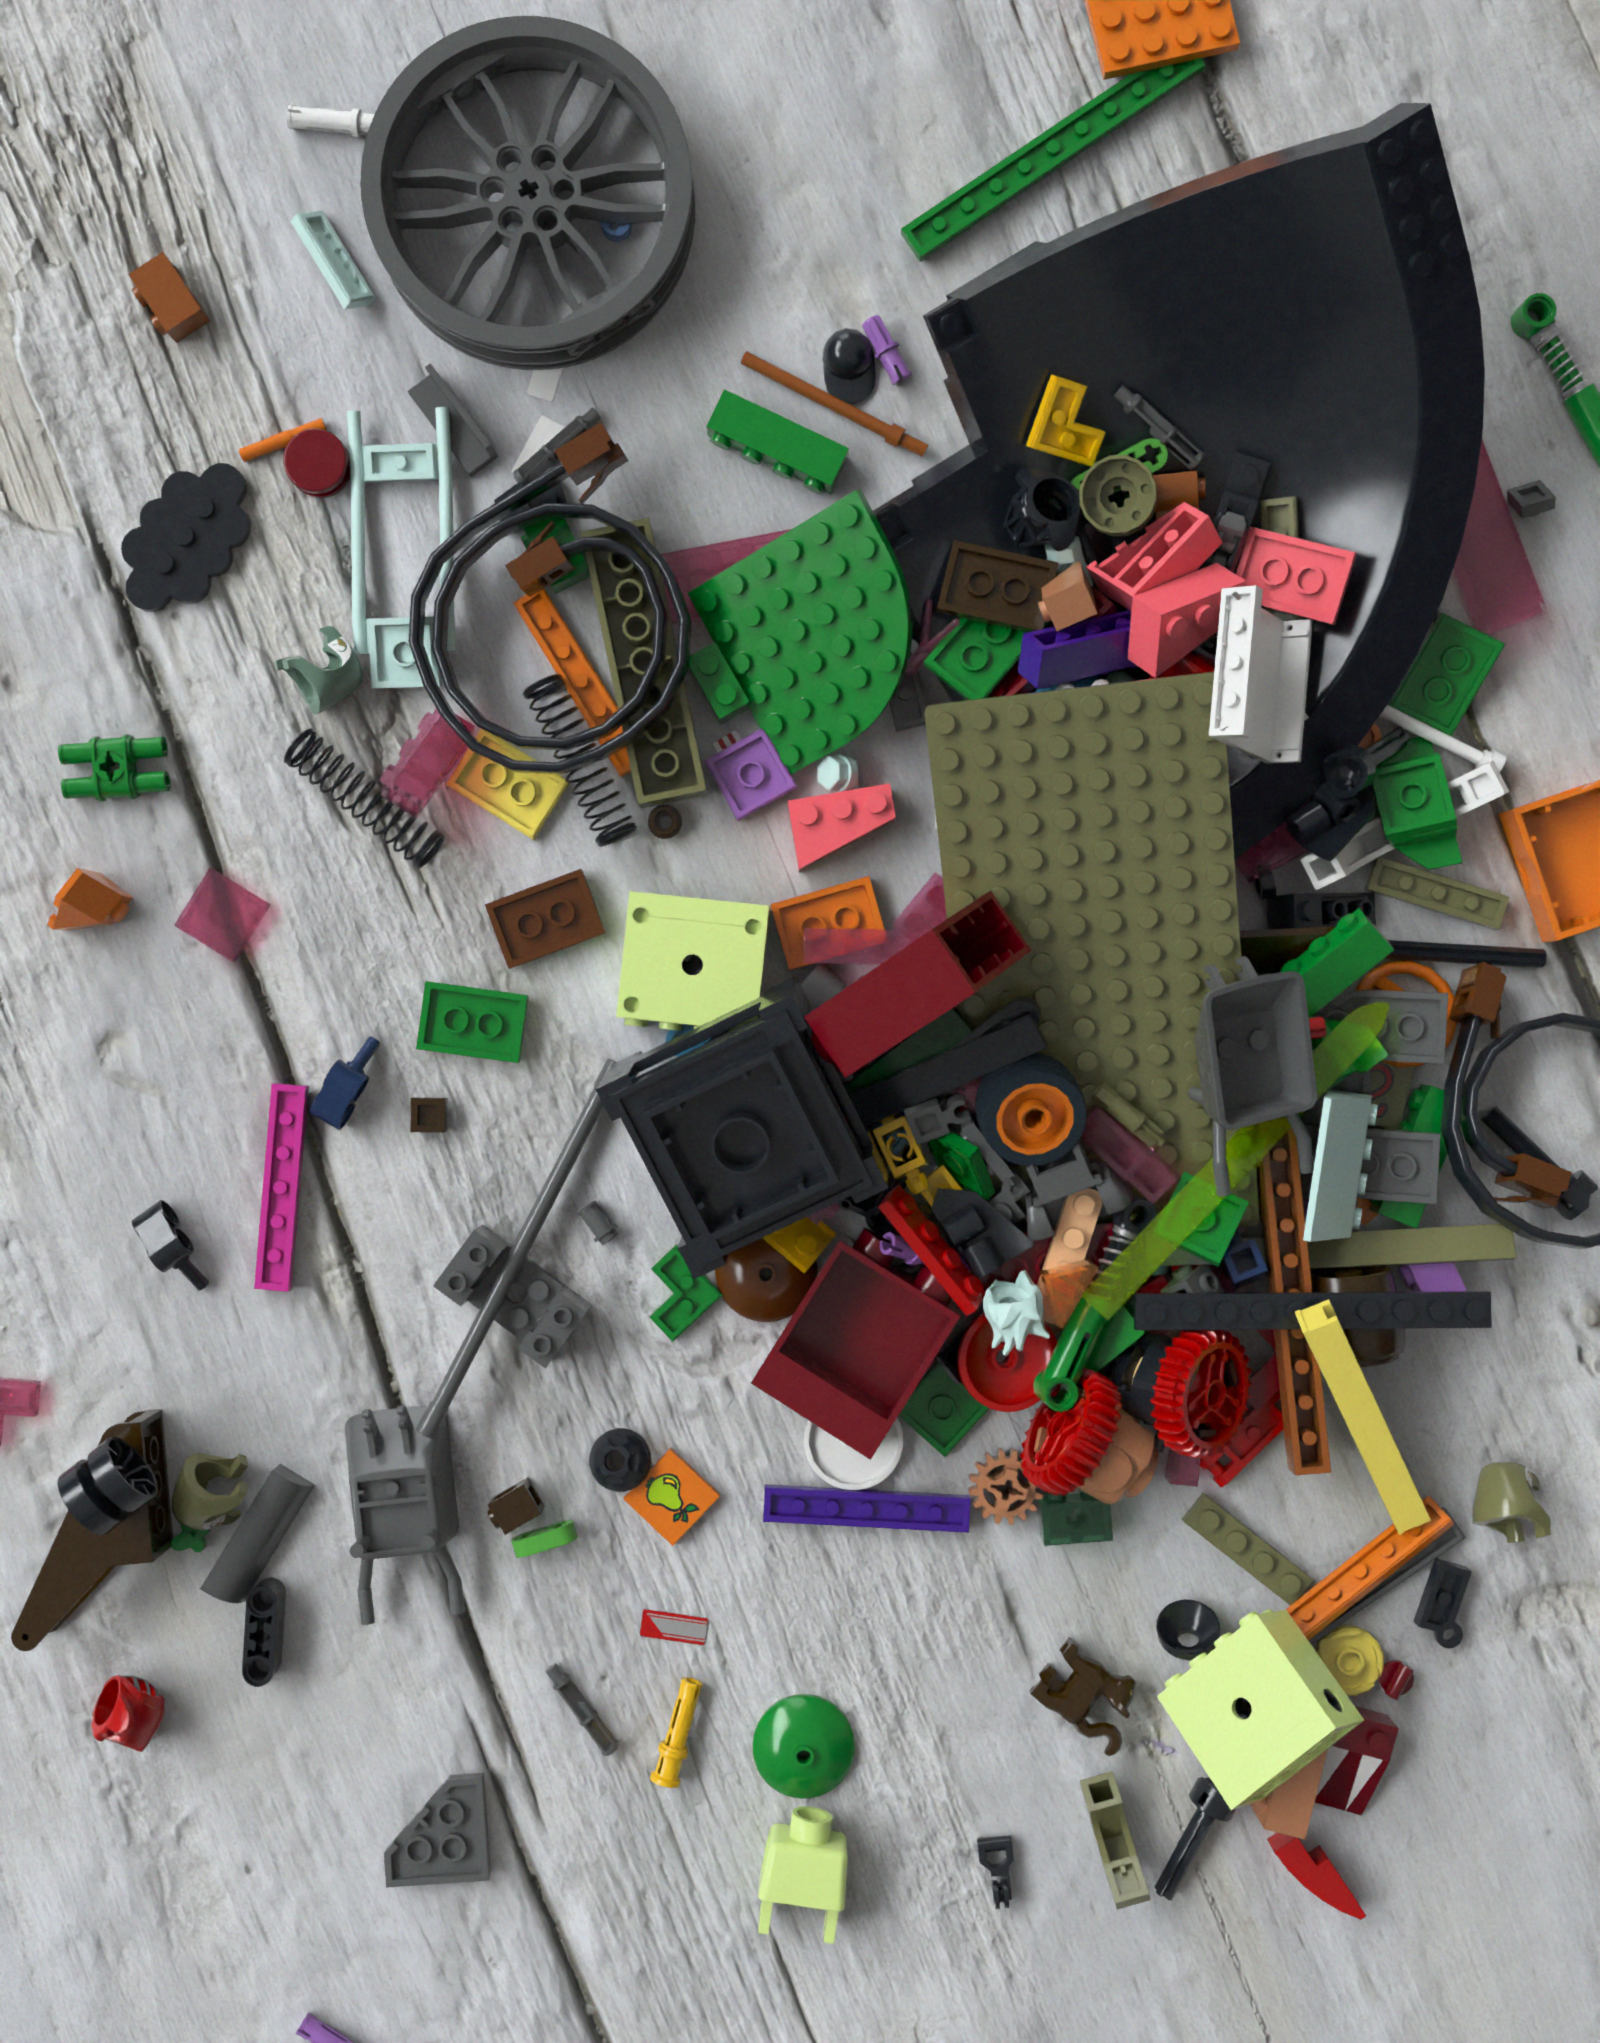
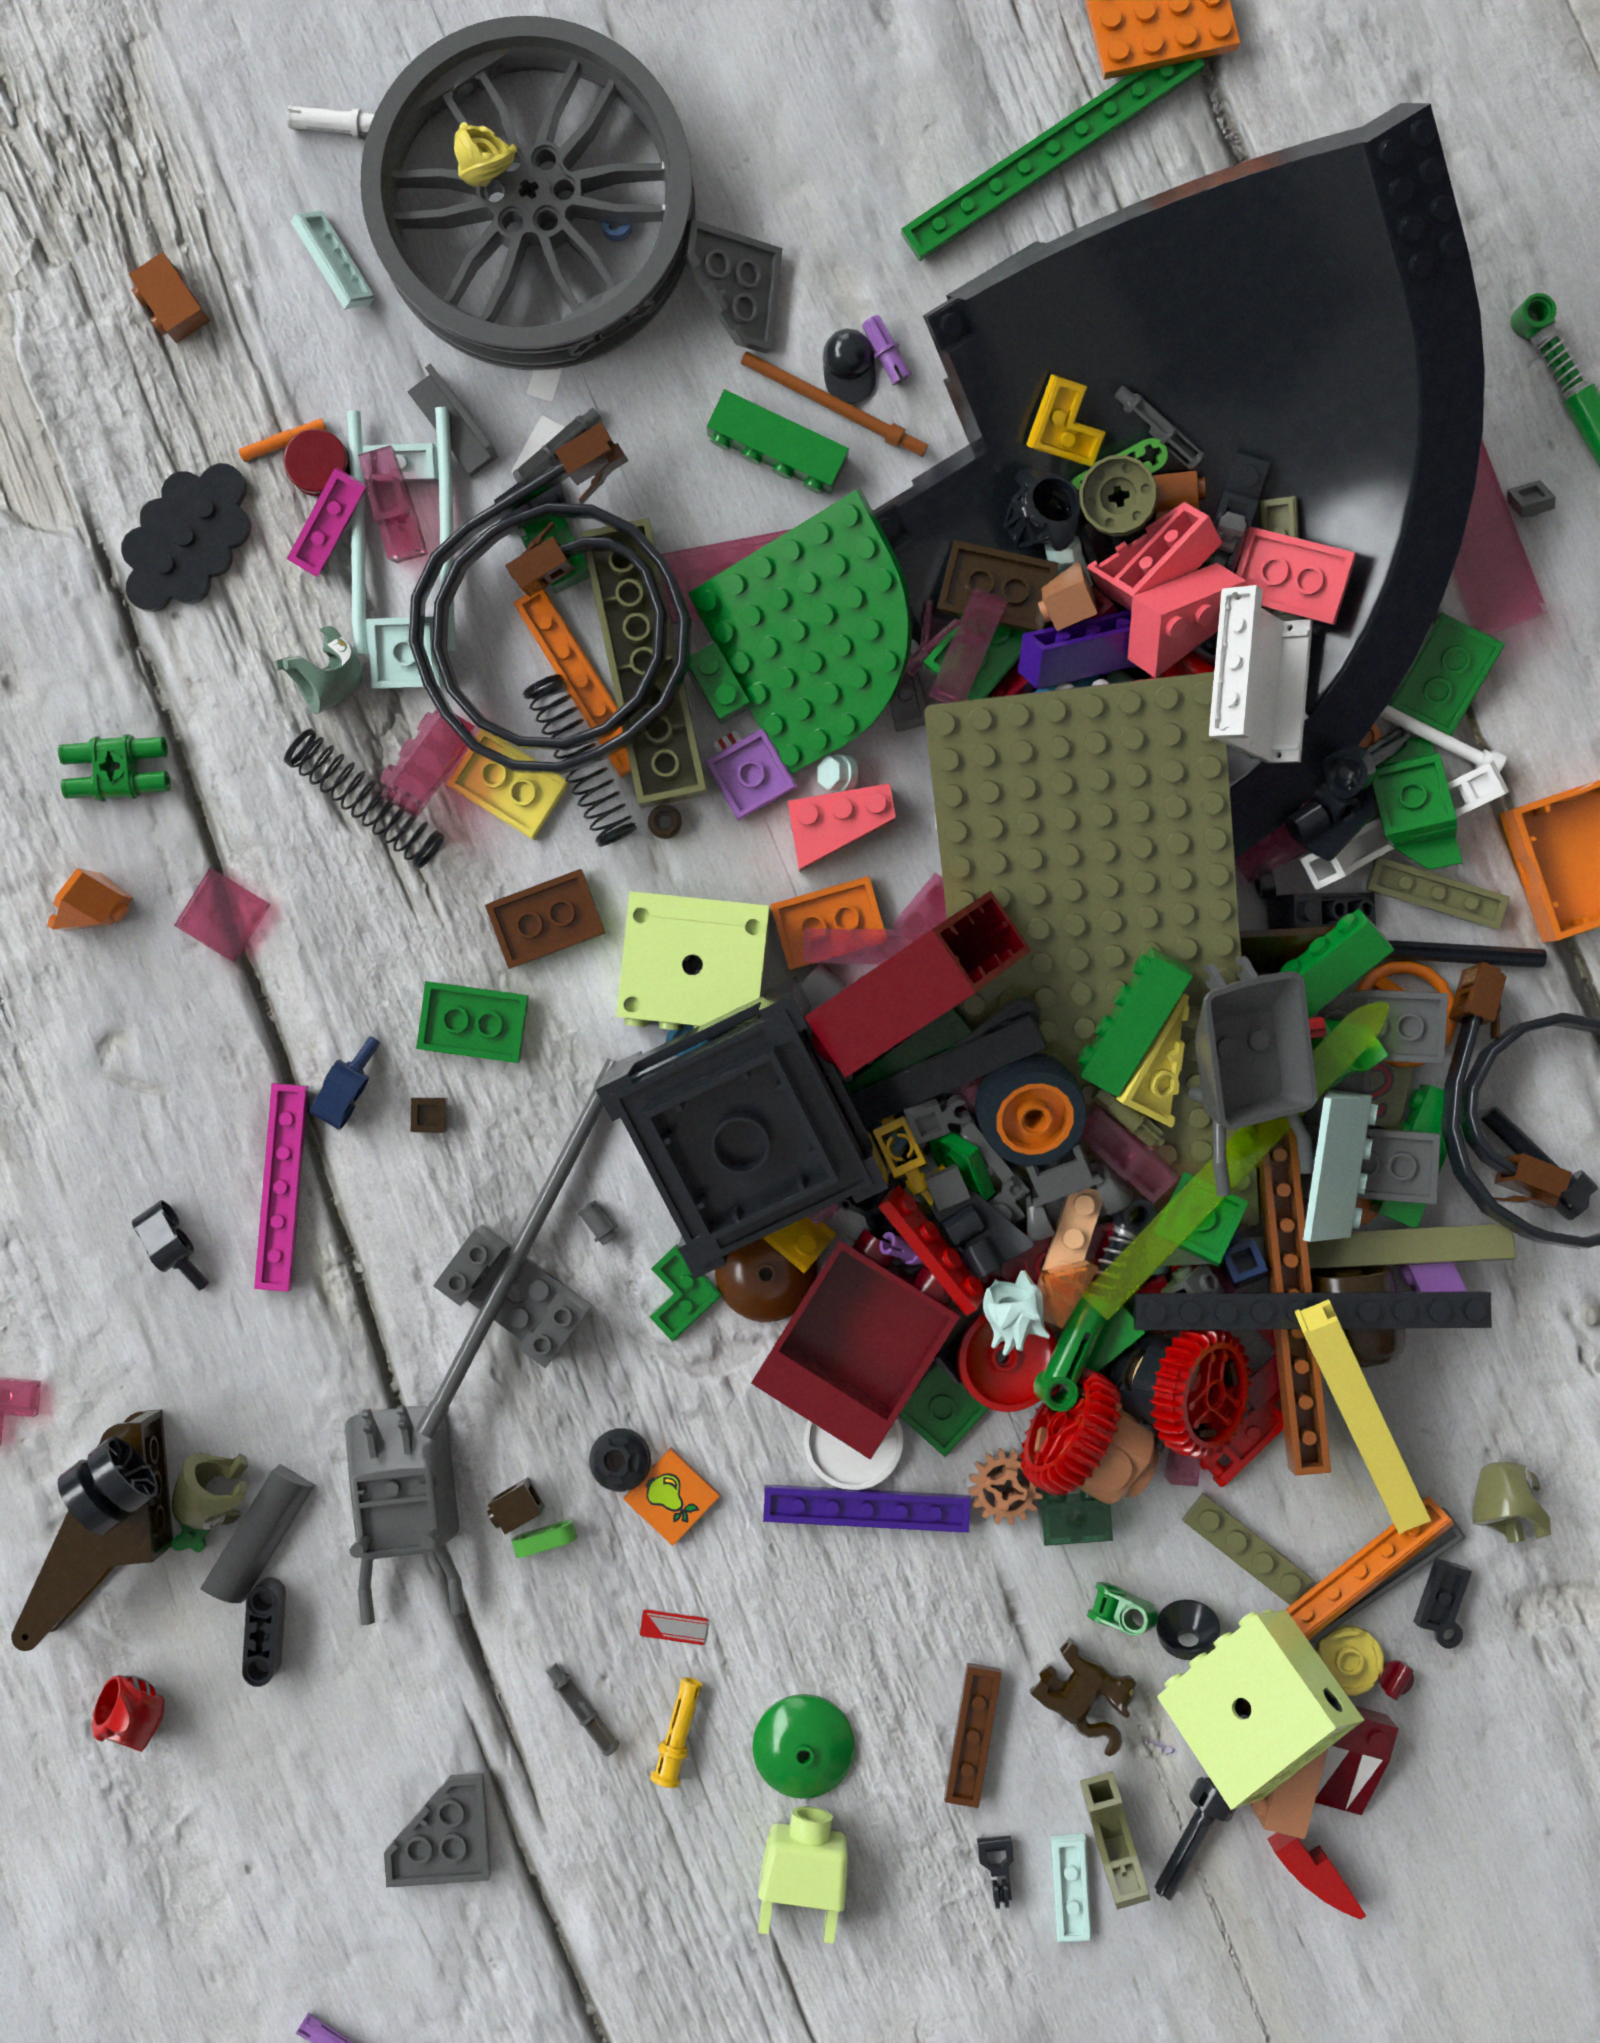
none -> dark pink plate [287,468,368,577]
none -> clear pink slope [358,445,428,564]
none -> light yellow hair [454,122,517,187]
none -> dark grey plate [682,219,783,354]
none -> dark grey tile [924,1164,971,1212]
none -> clear pink slope [929,587,1008,703]
none -> reddish brown plate [944,1663,1002,1808]
none -> light aqua tile [1050,1834,1092,1943]
none -> green brick [1077,947,1193,1097]
none -> green piece [1087,1582,1158,1636]
none -> light yellow wing [1116,993,1190,1128]

